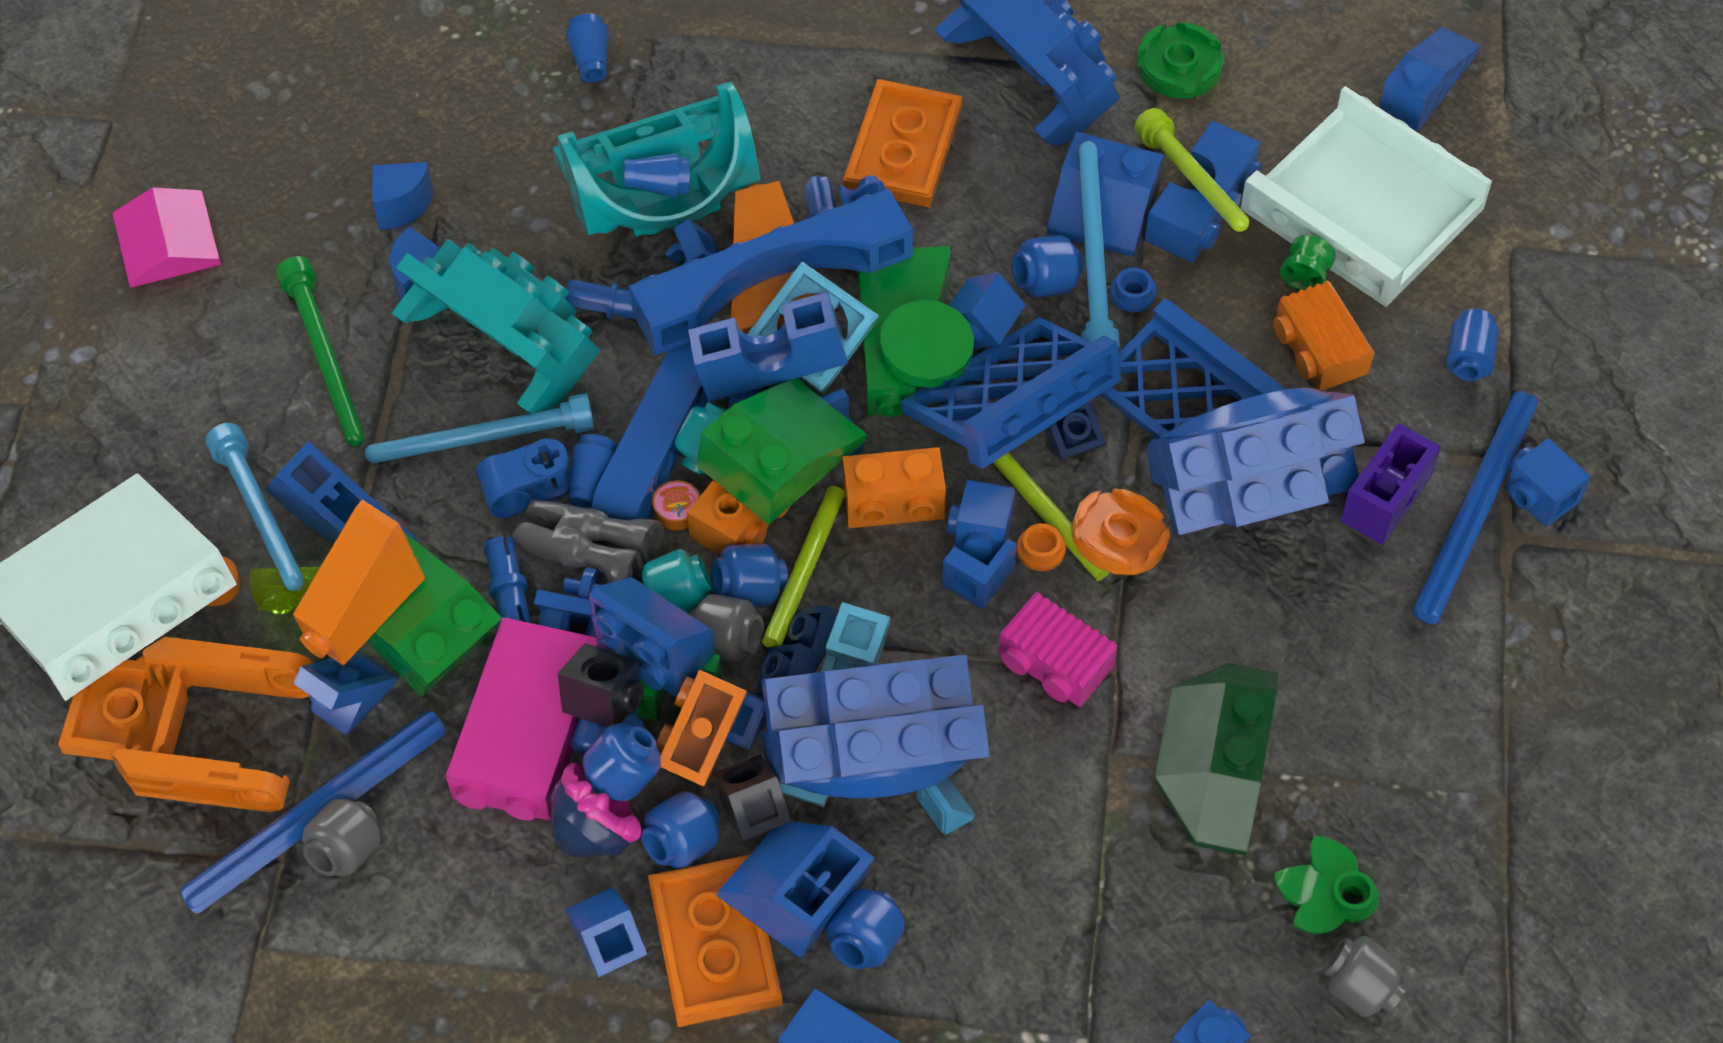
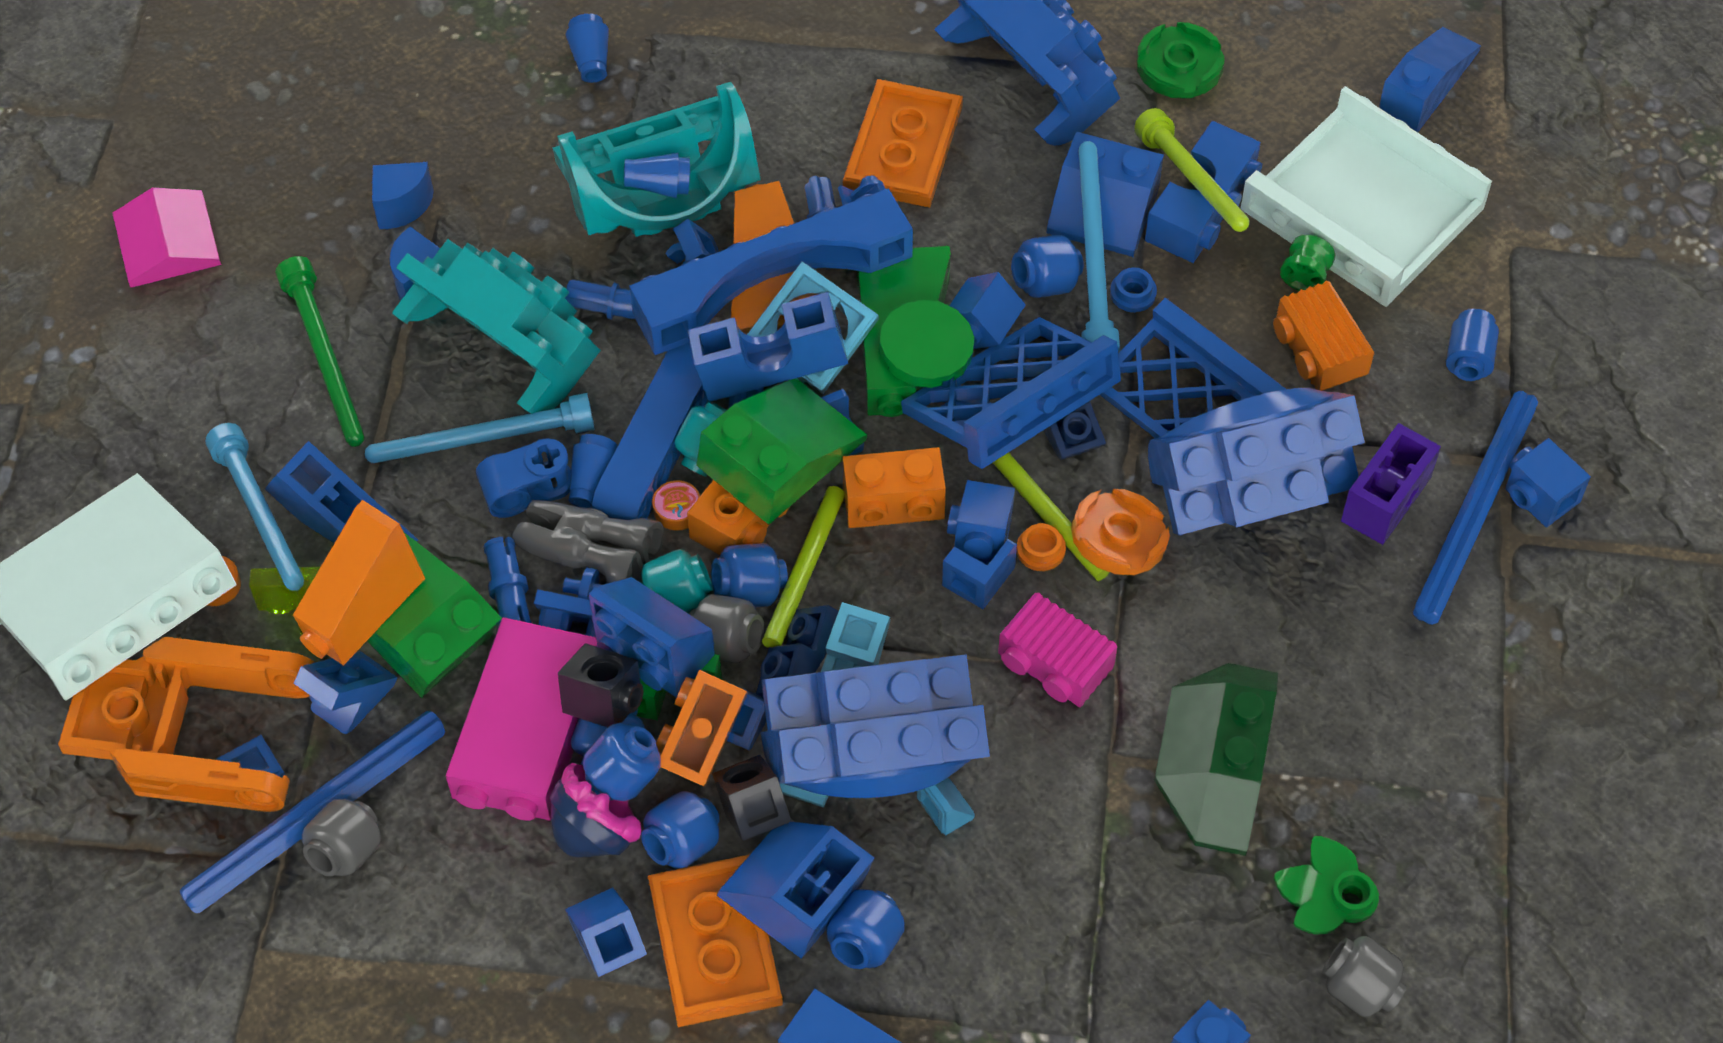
none -> blue tile [215,735,285,778]

